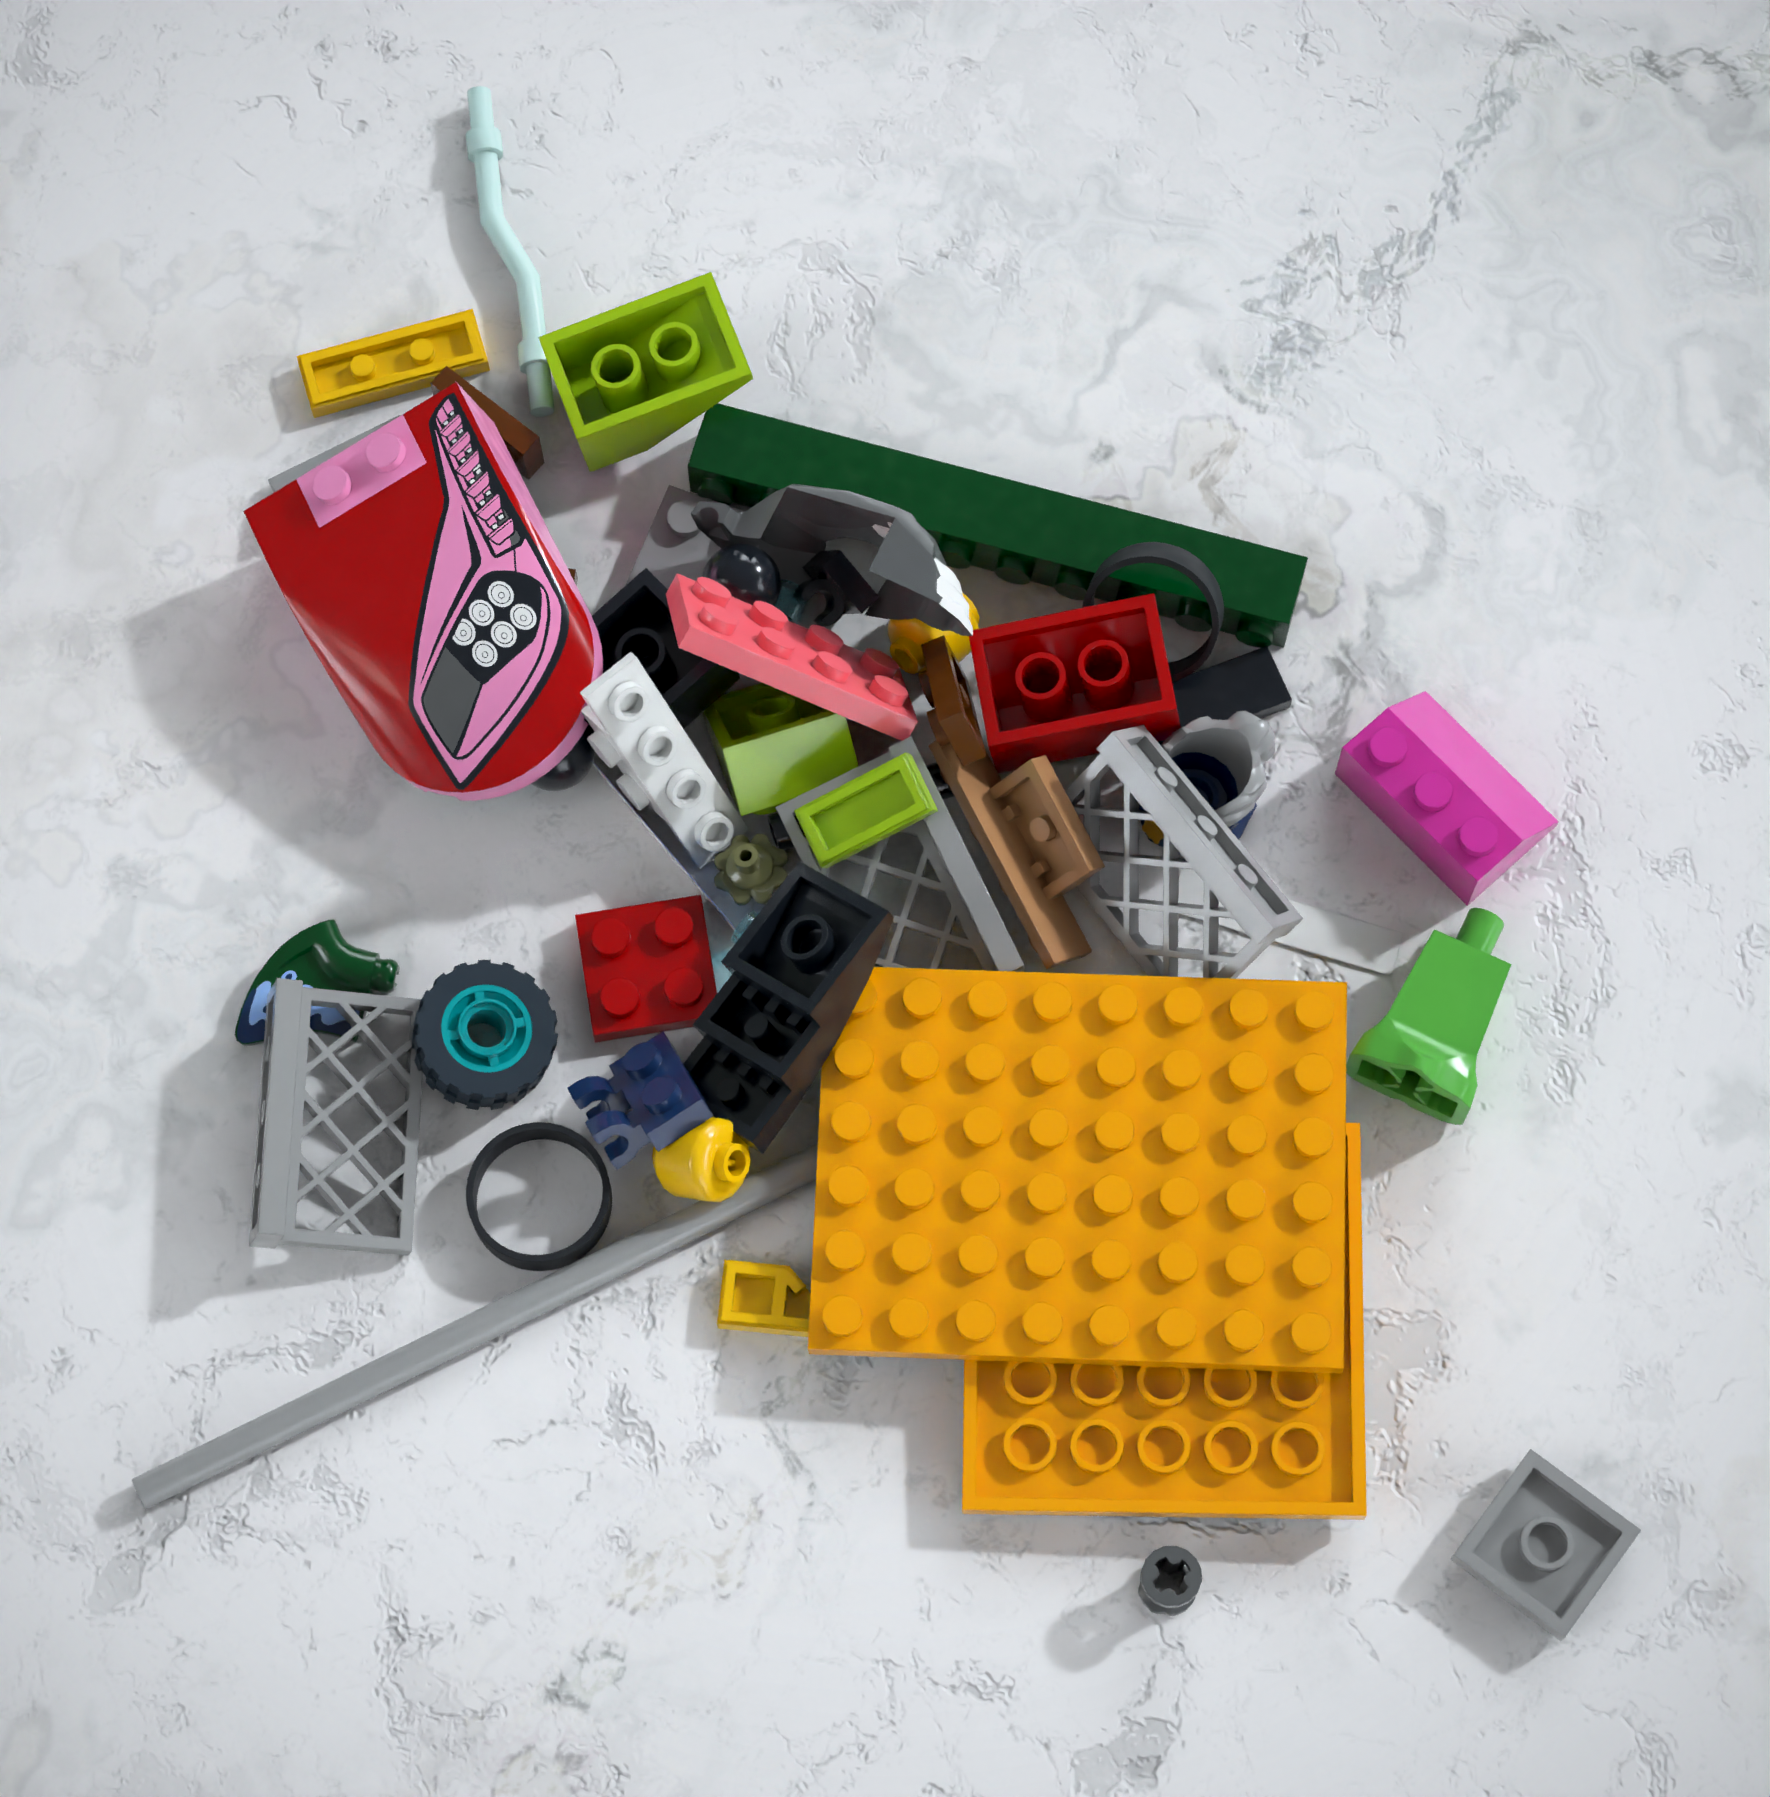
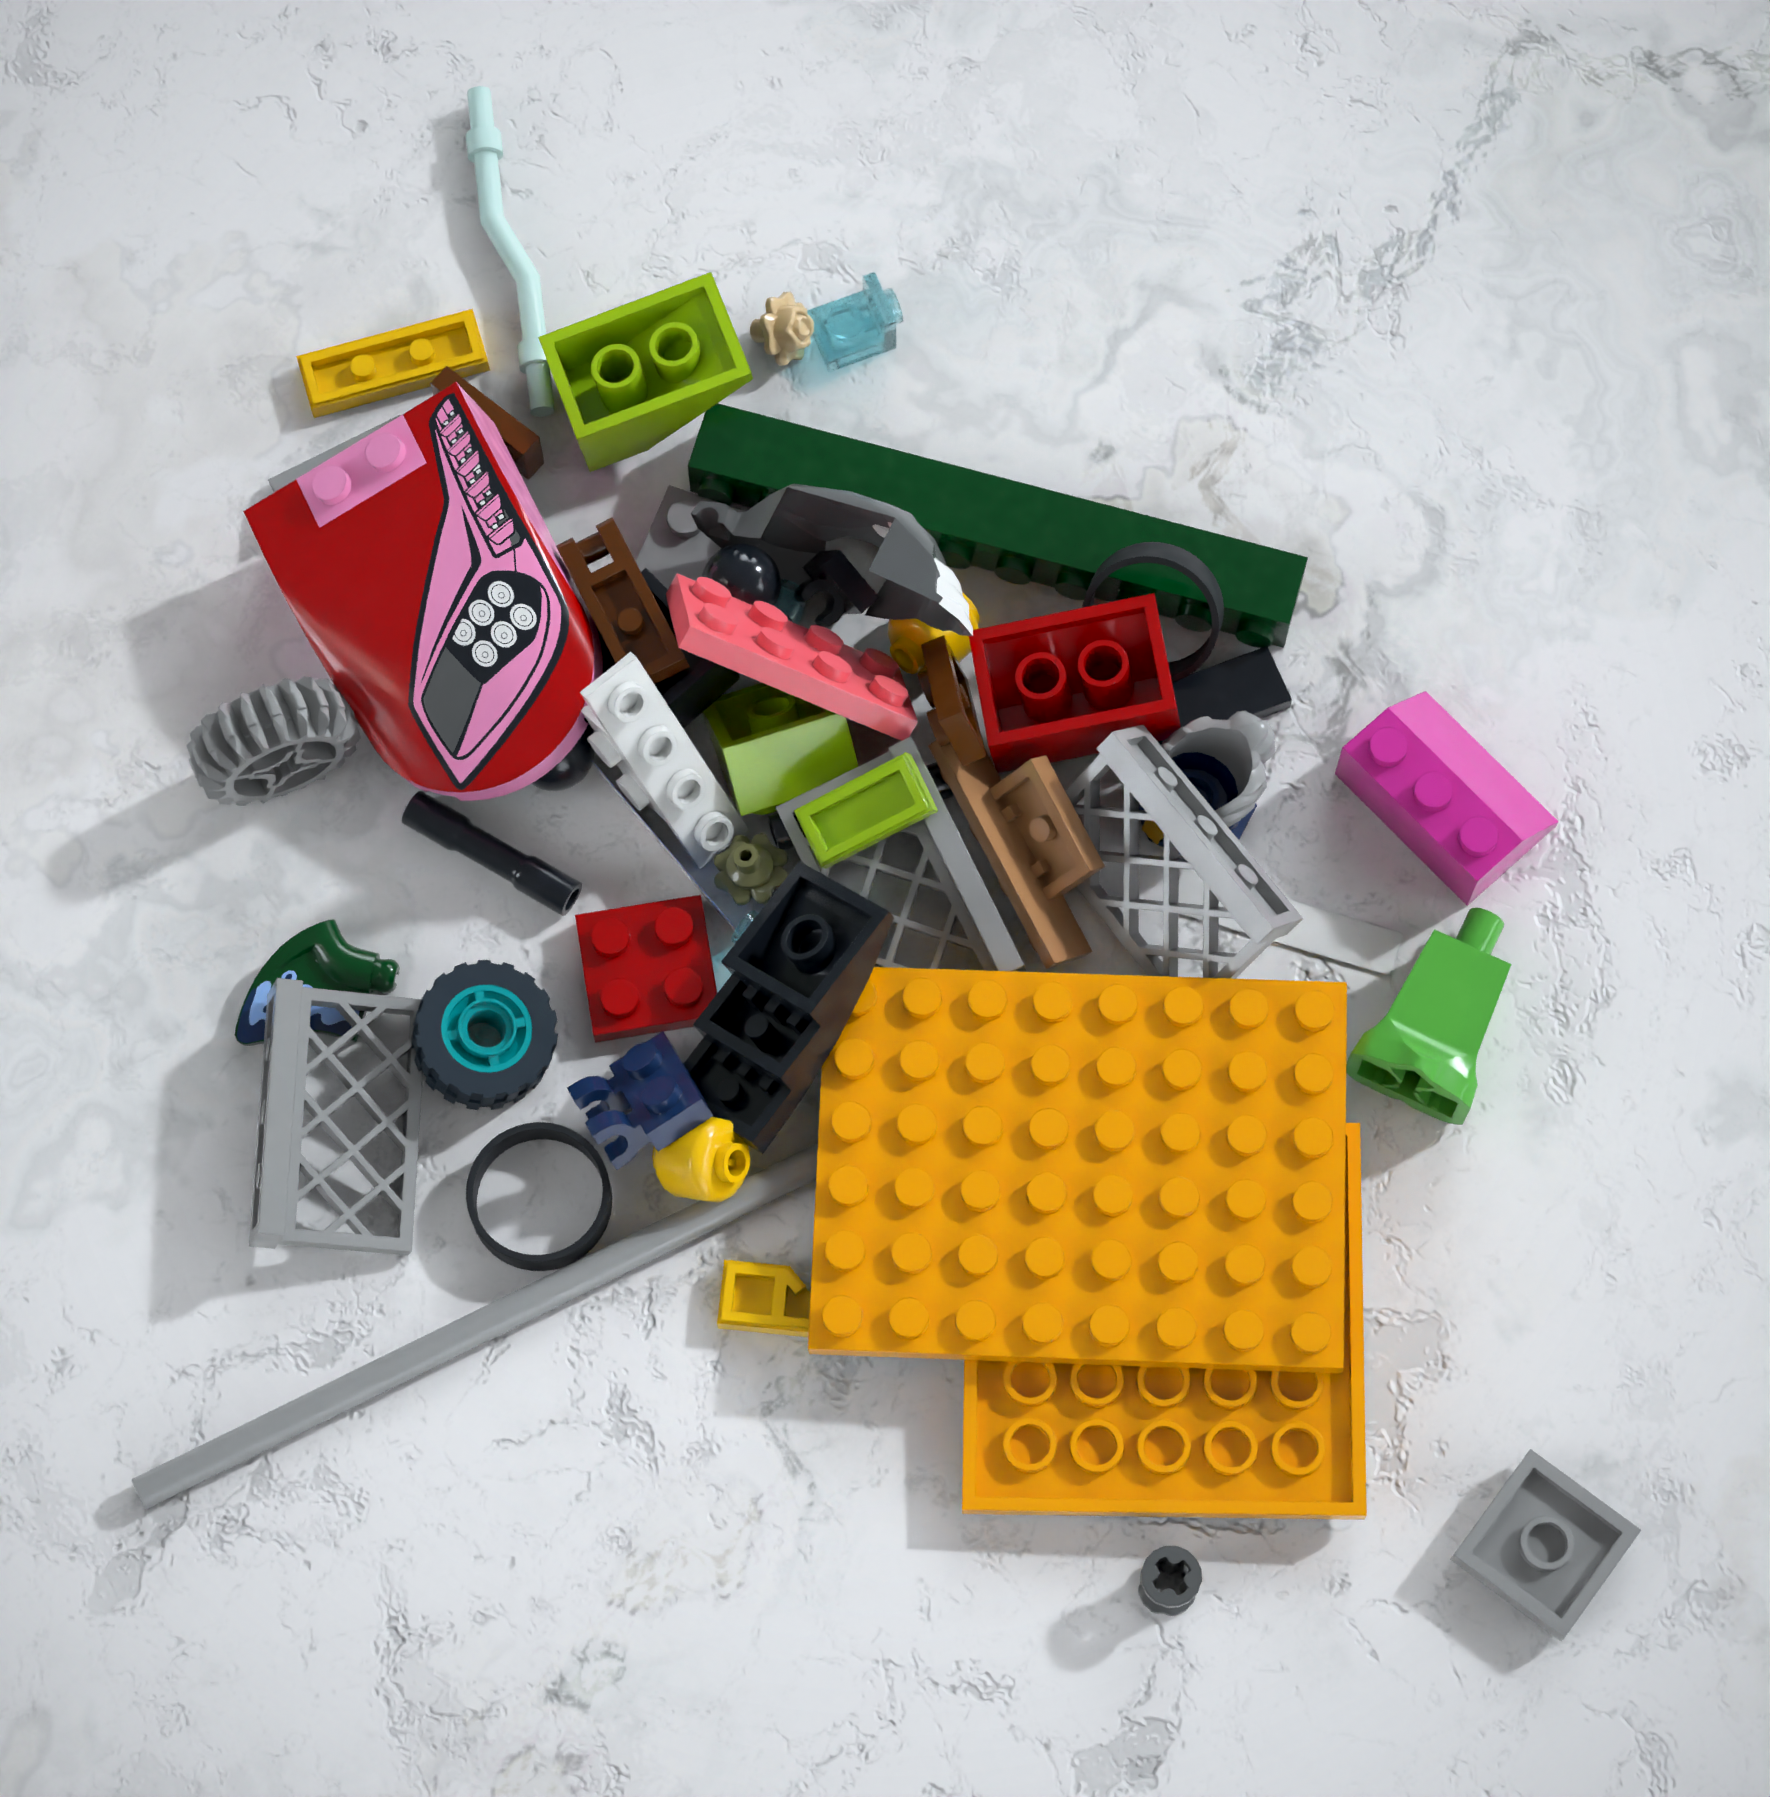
none -> light grey gear [186,676,361,806]
none -> black piece [402,791,582,916]
none -> reddish brown plate [556,517,690,684]
none -> tan plant [750,292,814,366]
none -> clear light blue bracket [807,272,903,372]

